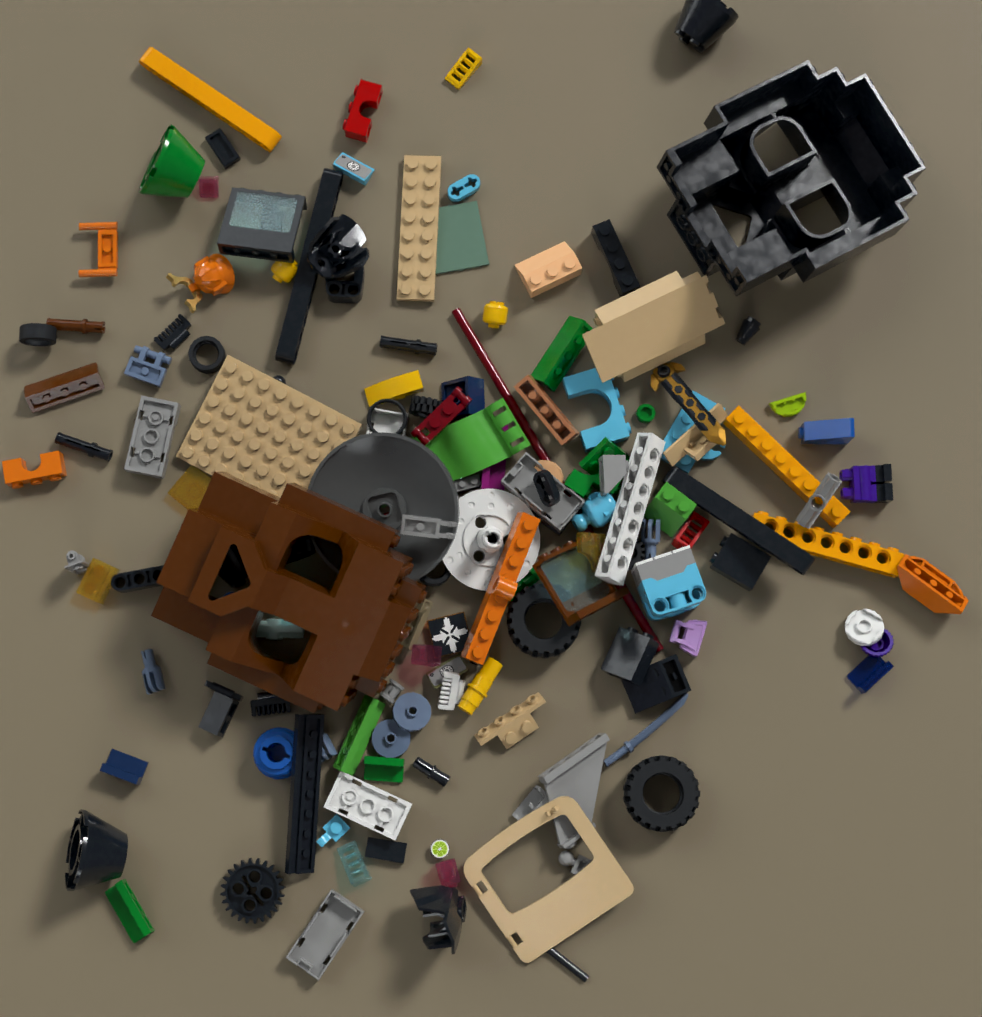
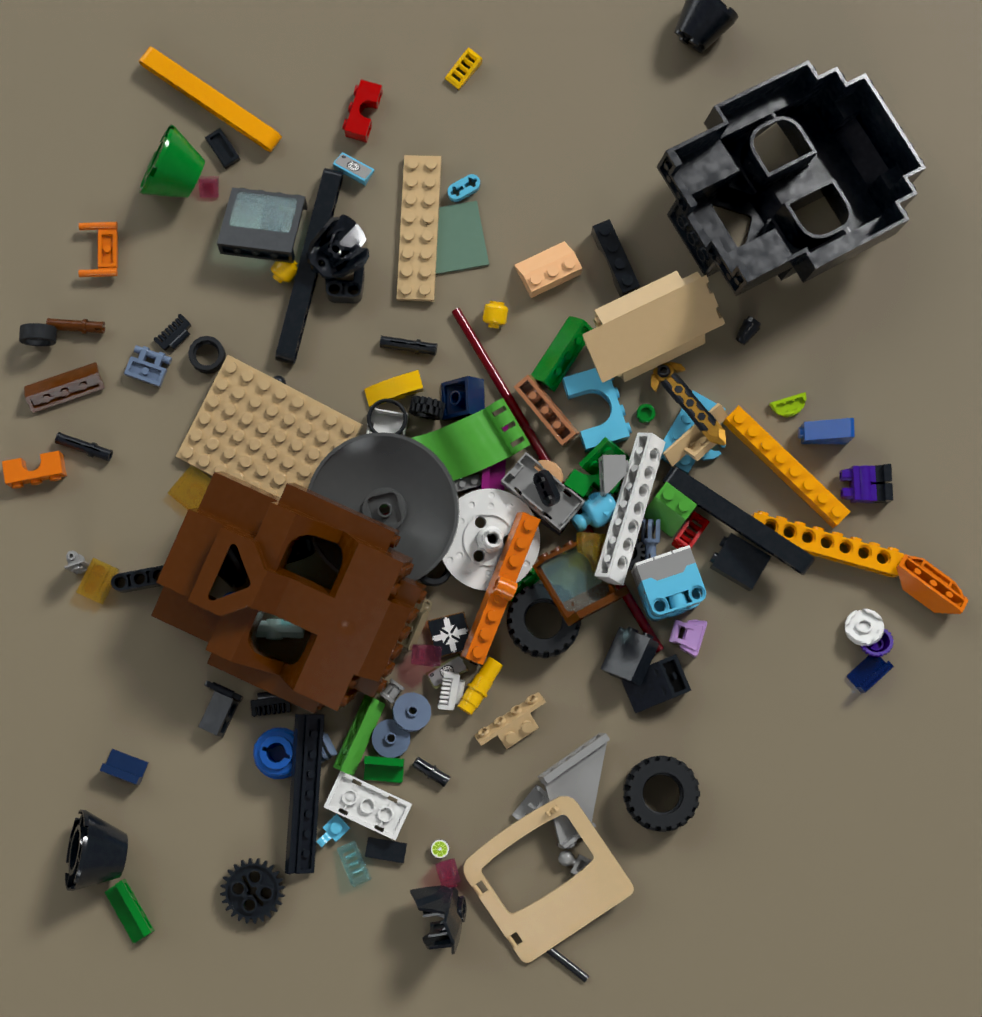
light grey piece [124,395,181,479] -> none
sand blue arm [141,649,166,695] -> none
orange helmet [166,253,235,313] -> none
light grey piece [286,889,365,981] -> none
light grey hinge [400,514,457,539] -> none
dark red plate [411,386,473,446] -> none
sand blue sword [603,693,688,767] -> none
light grey piece [796,472,842,529] -> none

